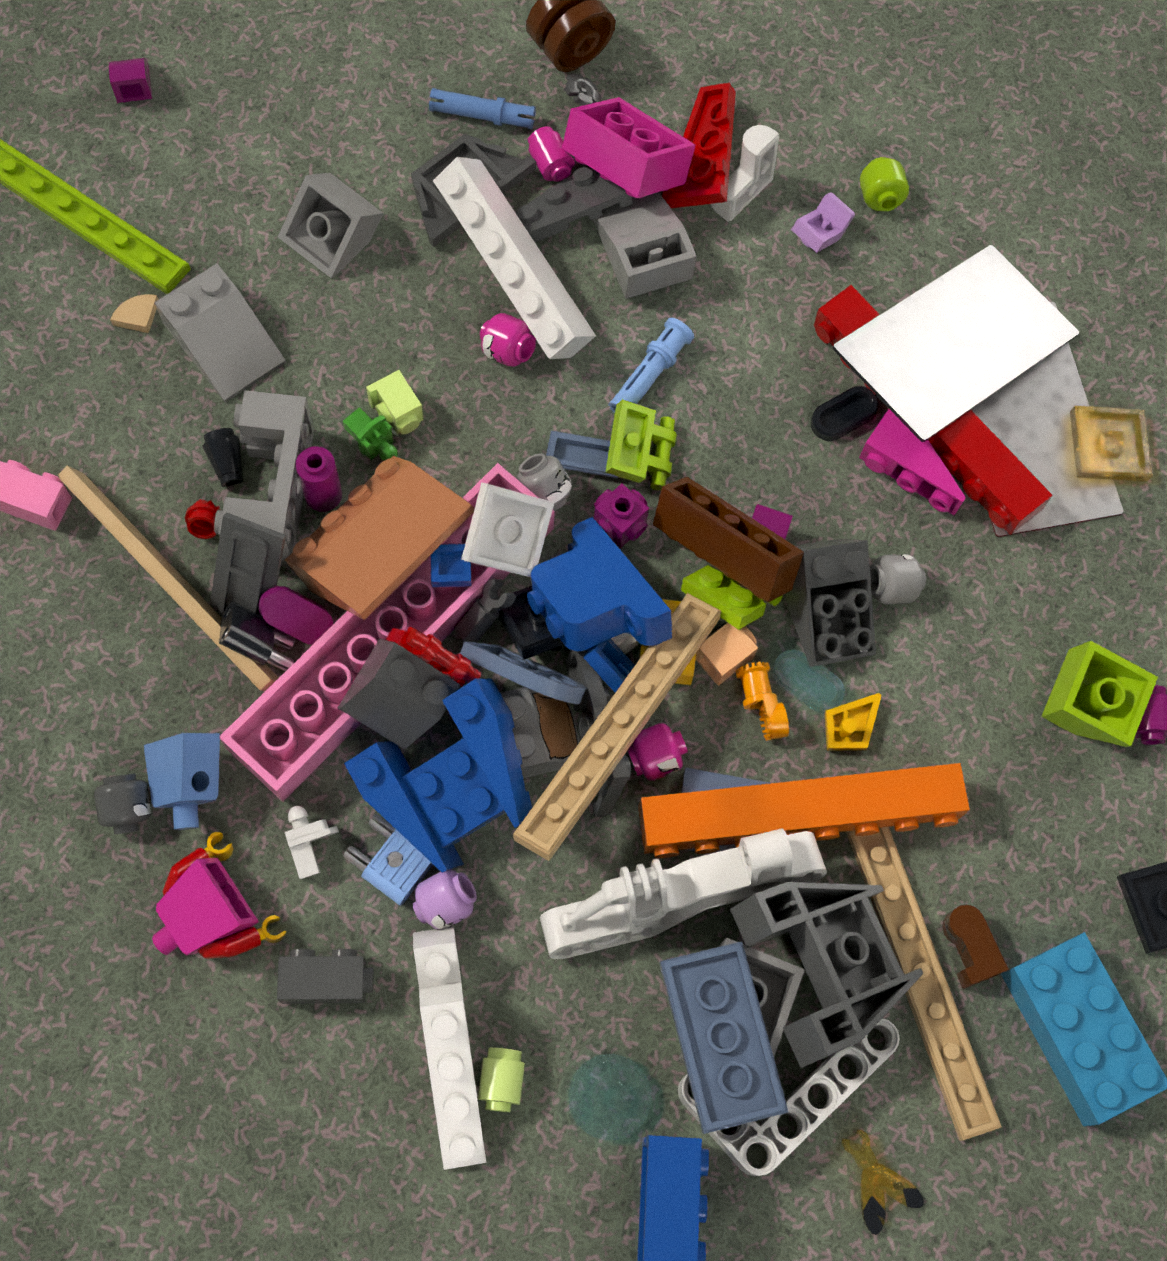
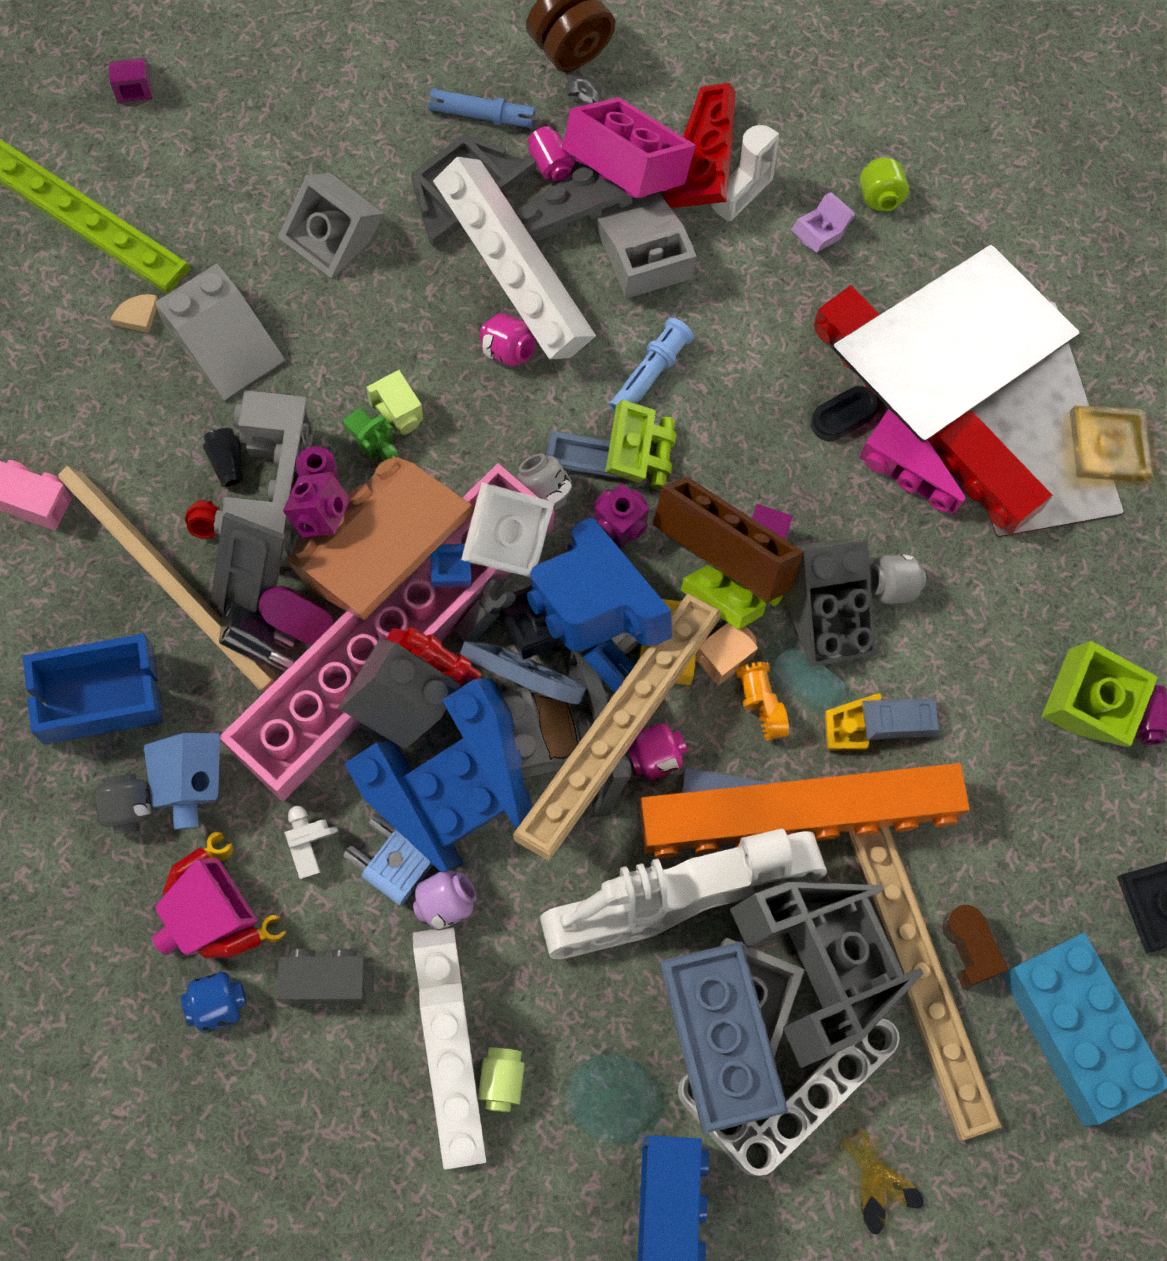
none -> blue piece [22,633,164,745]
none -> blue head [181,972,247,1033]
none -> magenta brick [283,472,350,538]
none -> sand blue tile [862,698,940,740]

